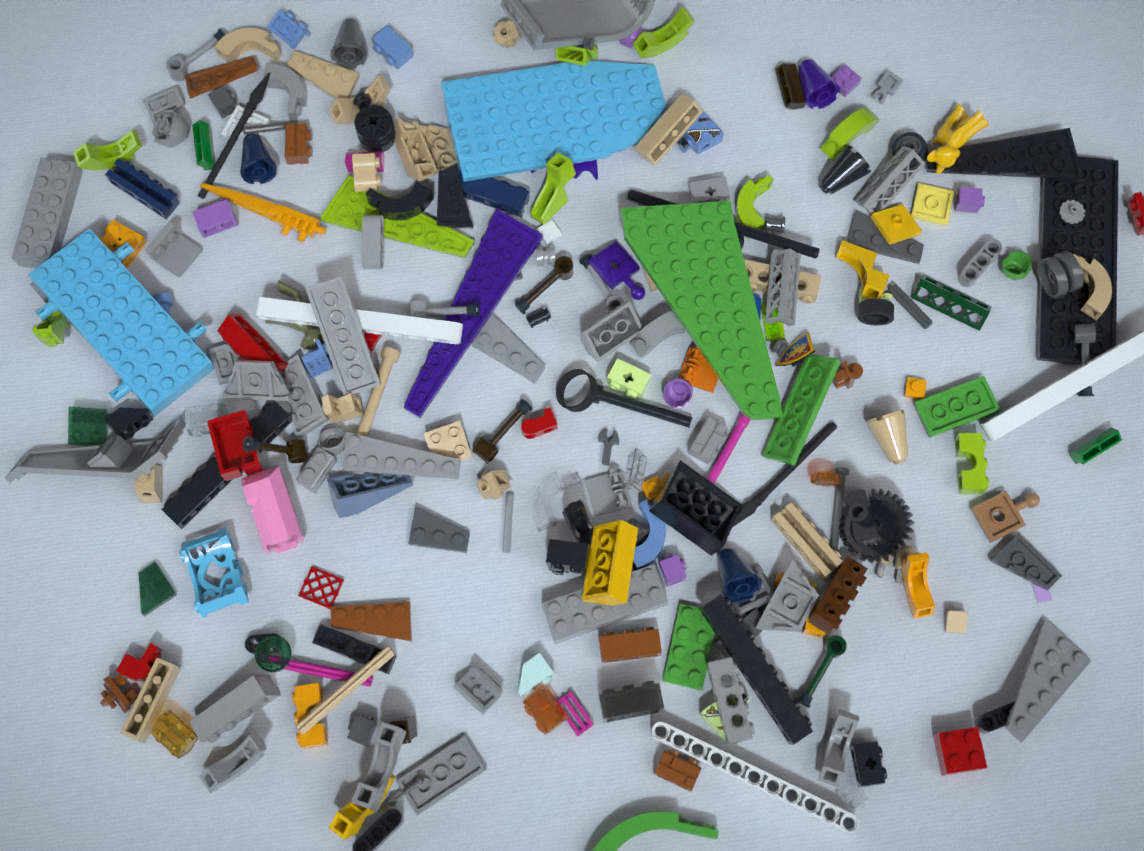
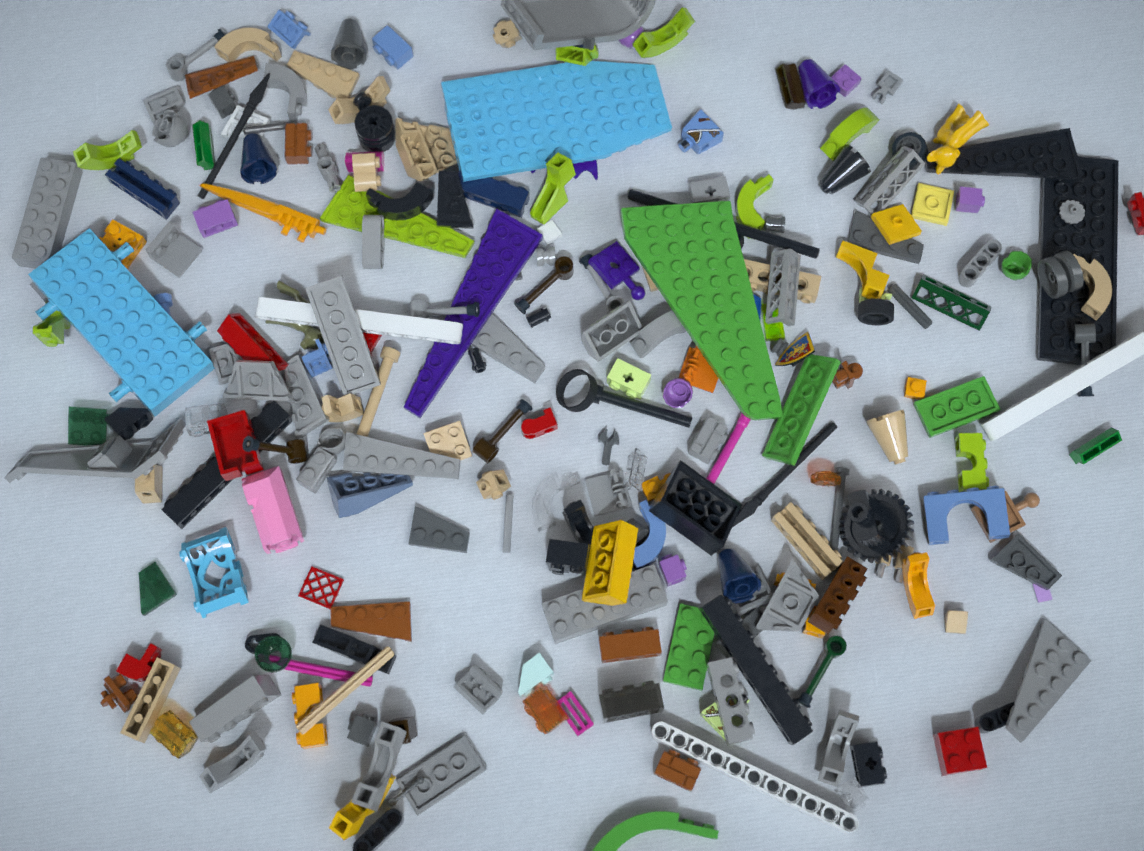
tan brick [634,94,703,166] -> none
none -> light grey pin [315,144,341,193]
none -> black pin [468,348,486,373]
none -> medium blue arch [923,486,1010,545]

